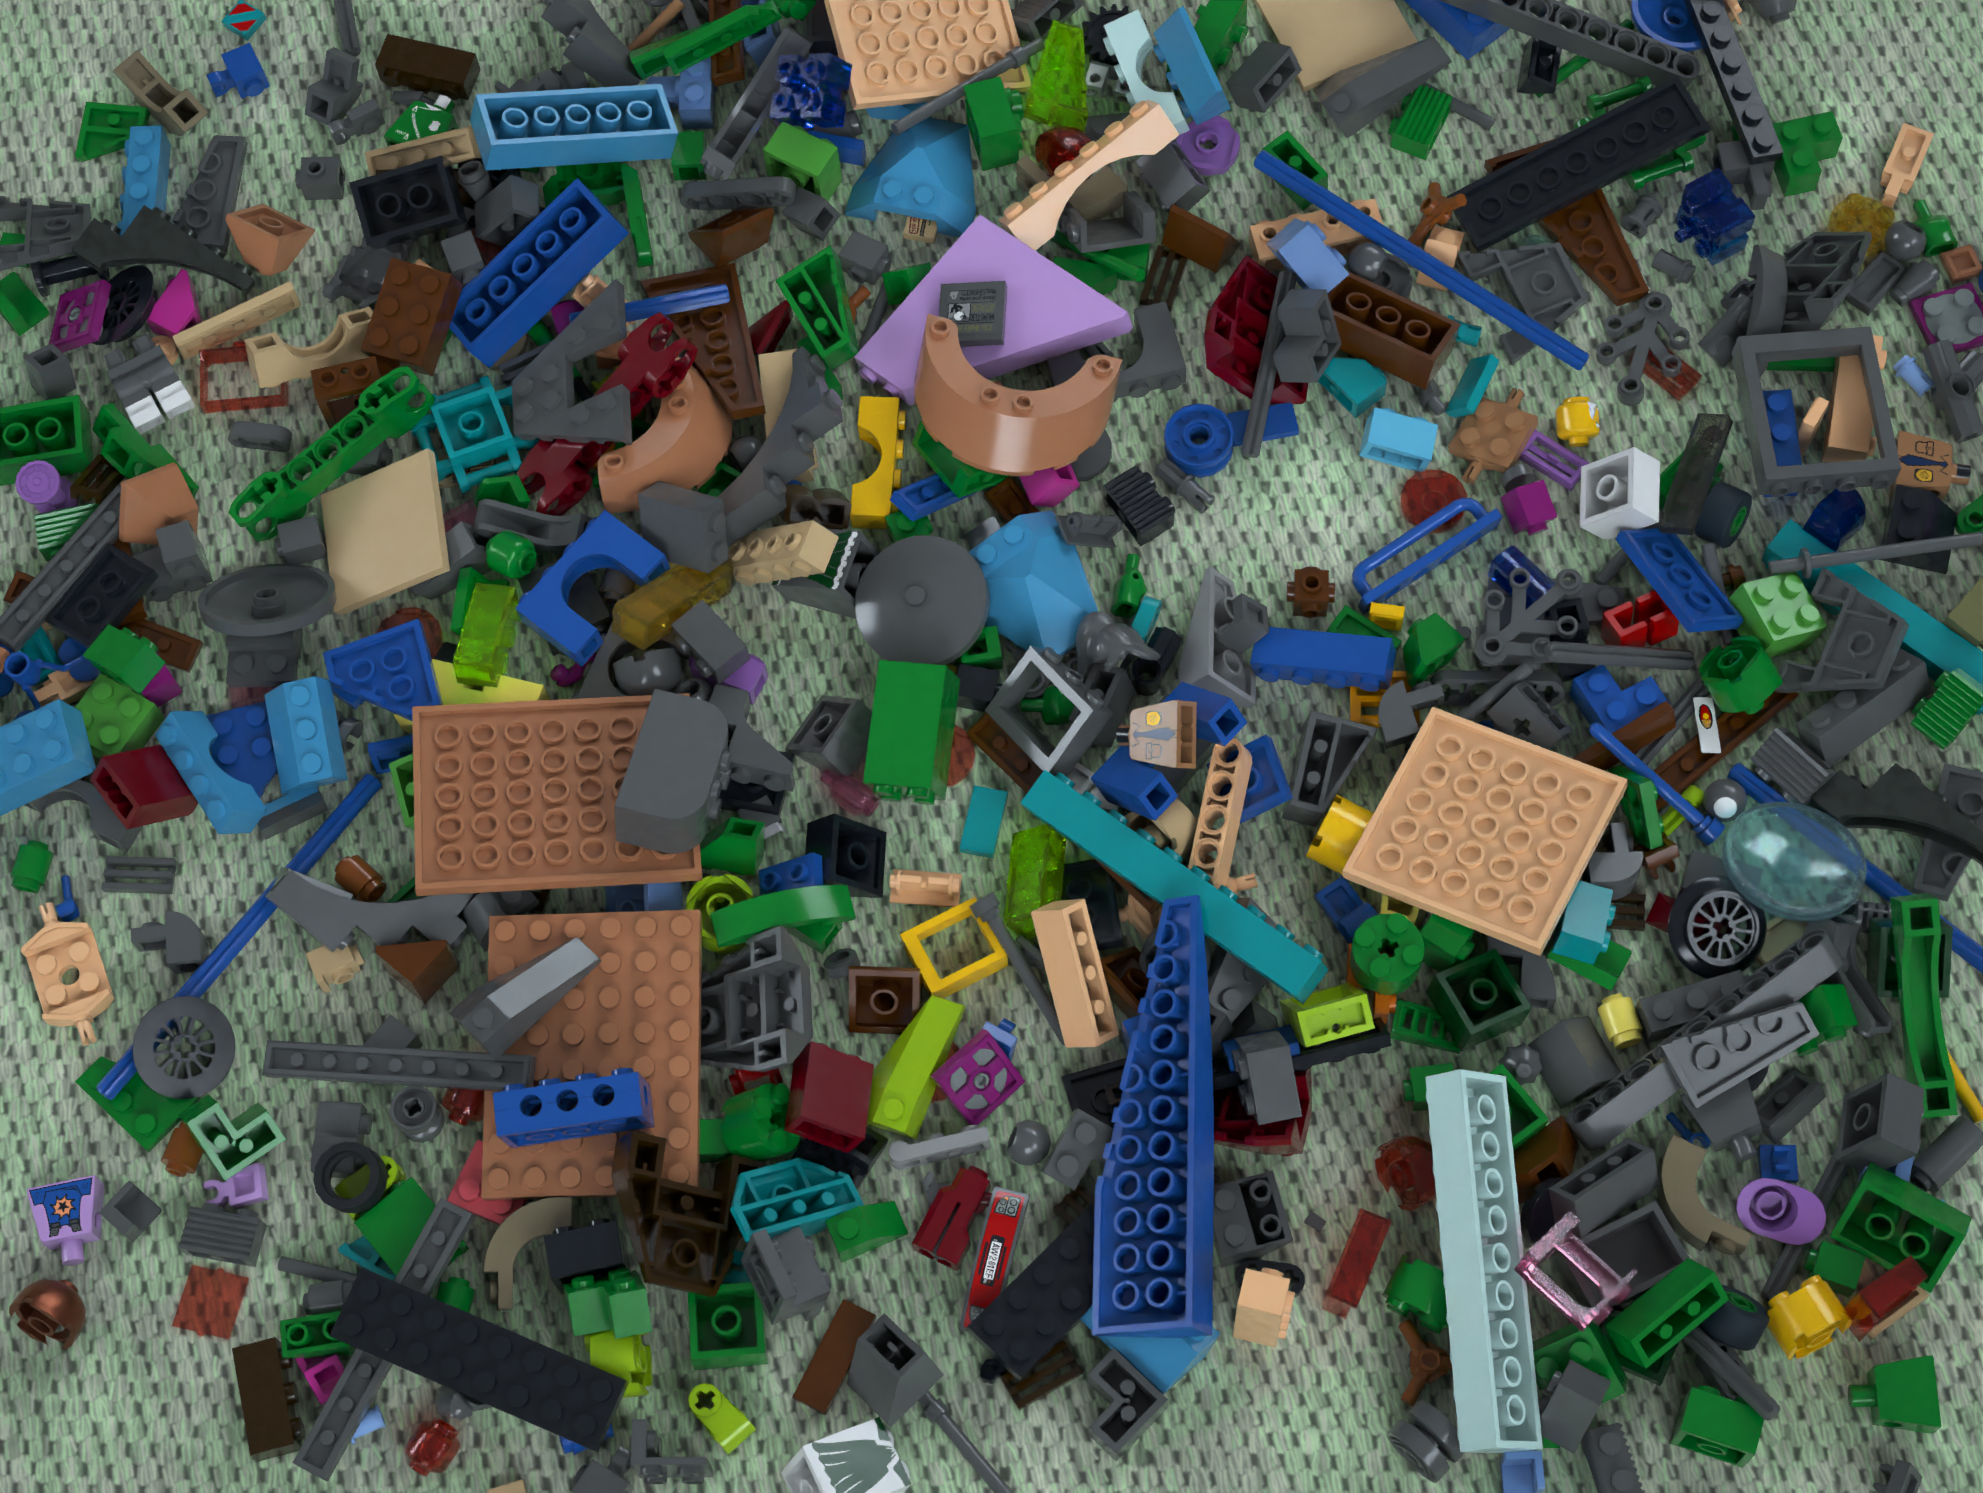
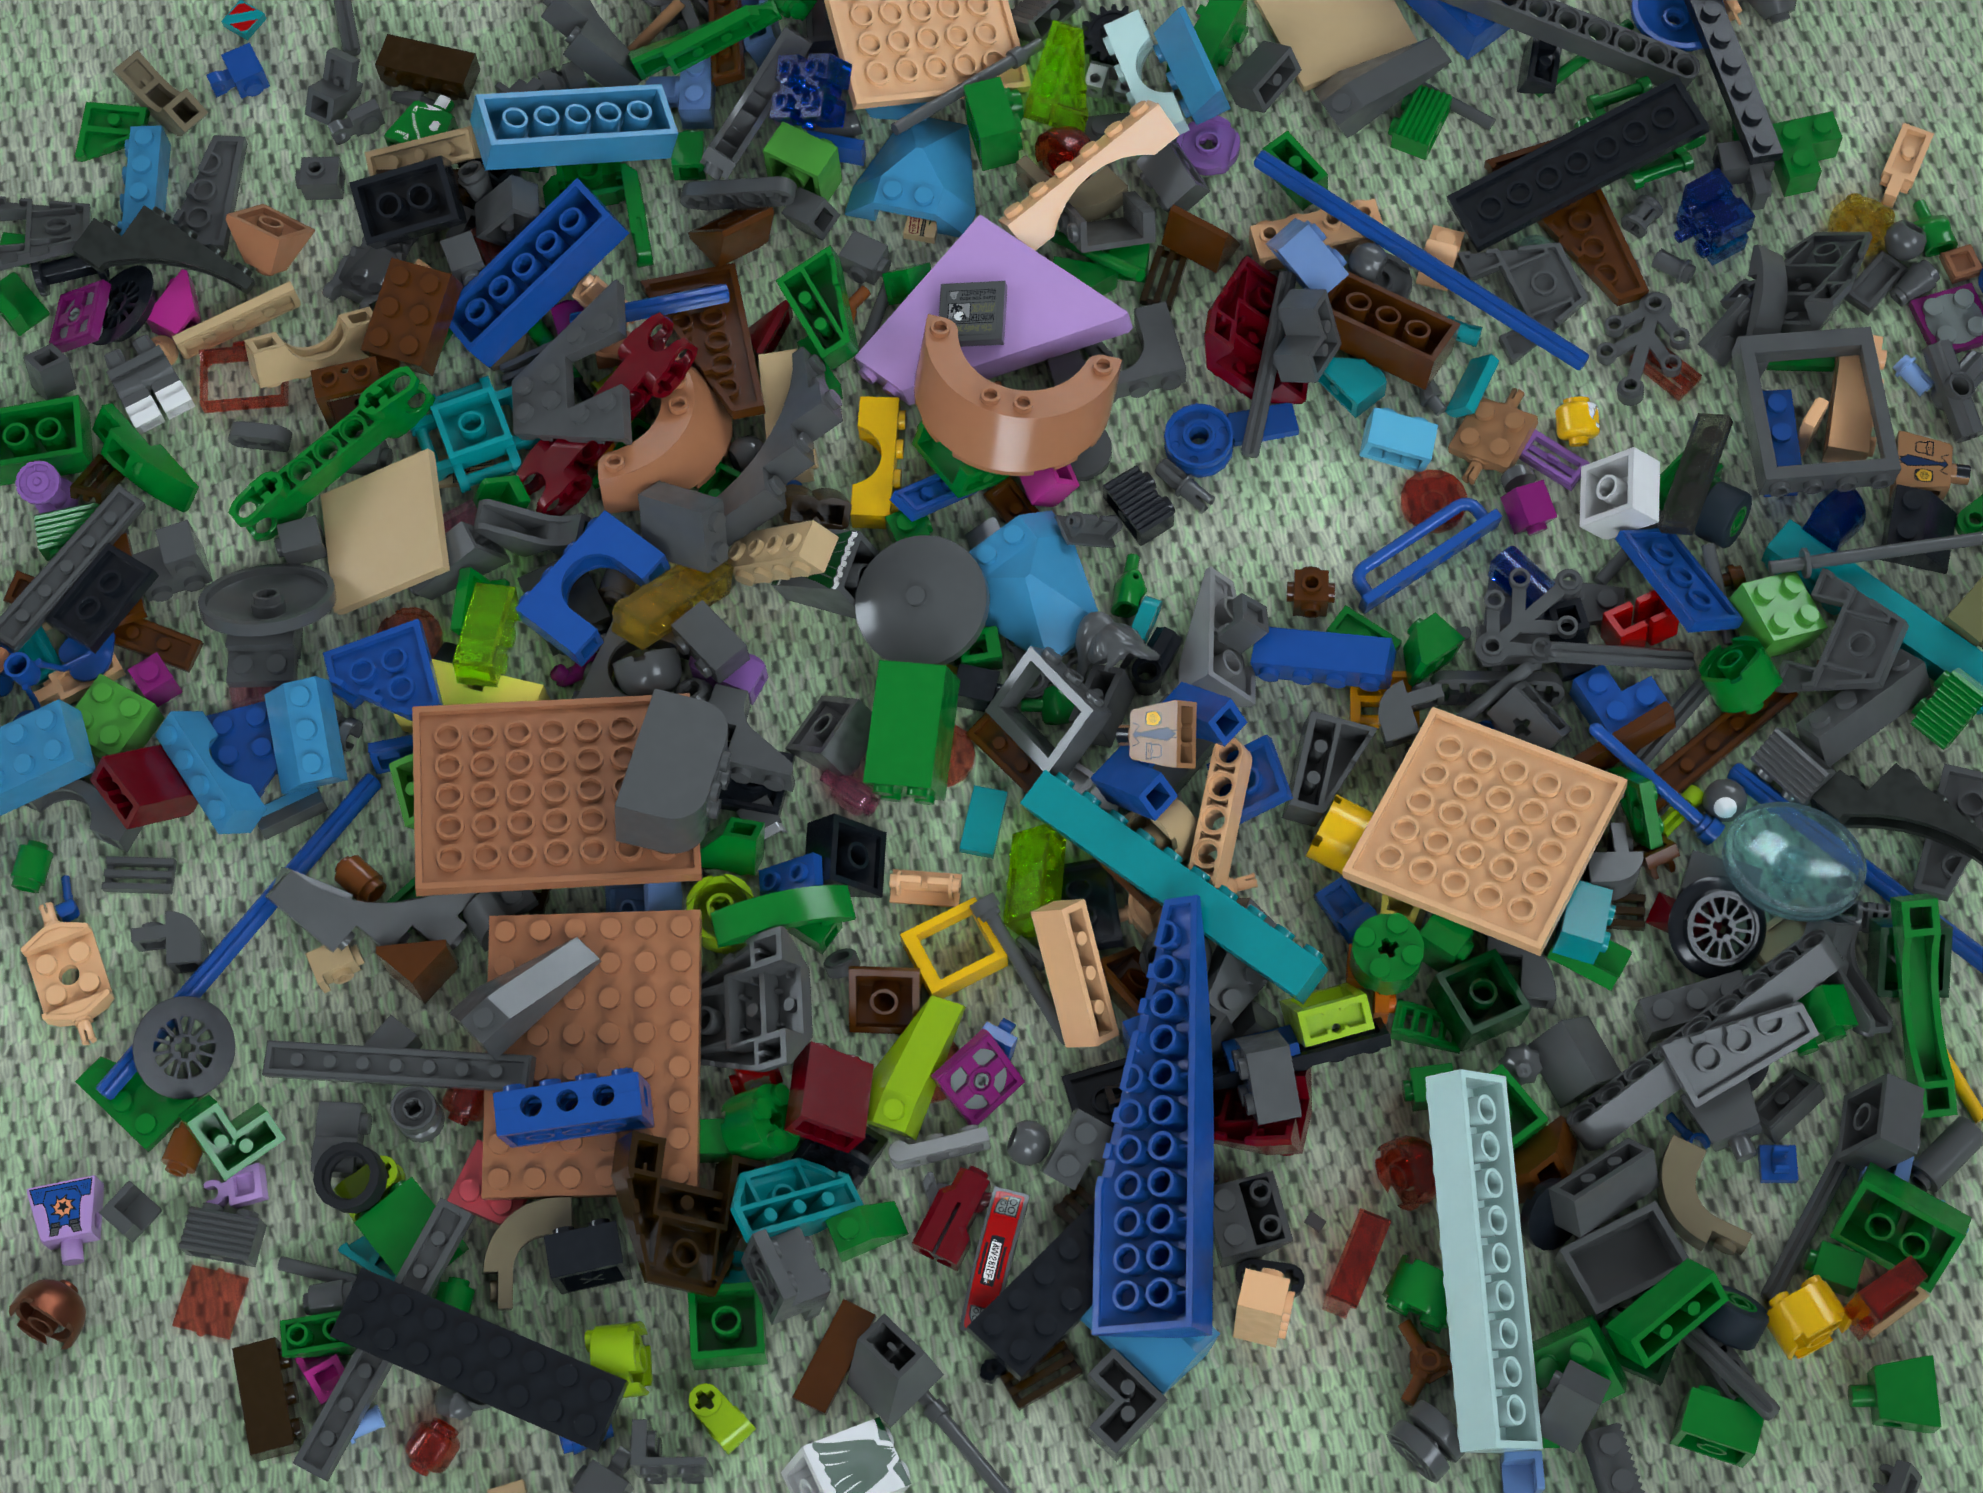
green brick [82,624,166,694] -> none
nougat slope [119,462,199,545] -> none
green head [485,530,537,579] -> none
green brick [563,1268,652,1339] -> none
yellow tile [1368,602,1405,631] -> none
dark orange piece [1408,182,1467,247] -> none
clear pink panel [1514,1211,1638,1332] -> none
light yellow brick [1597,993,1643,1049] -> none
white sticker [1693,697,1721,753] -> none
medium lavender piece [1736,1178,1826,1245] -> none

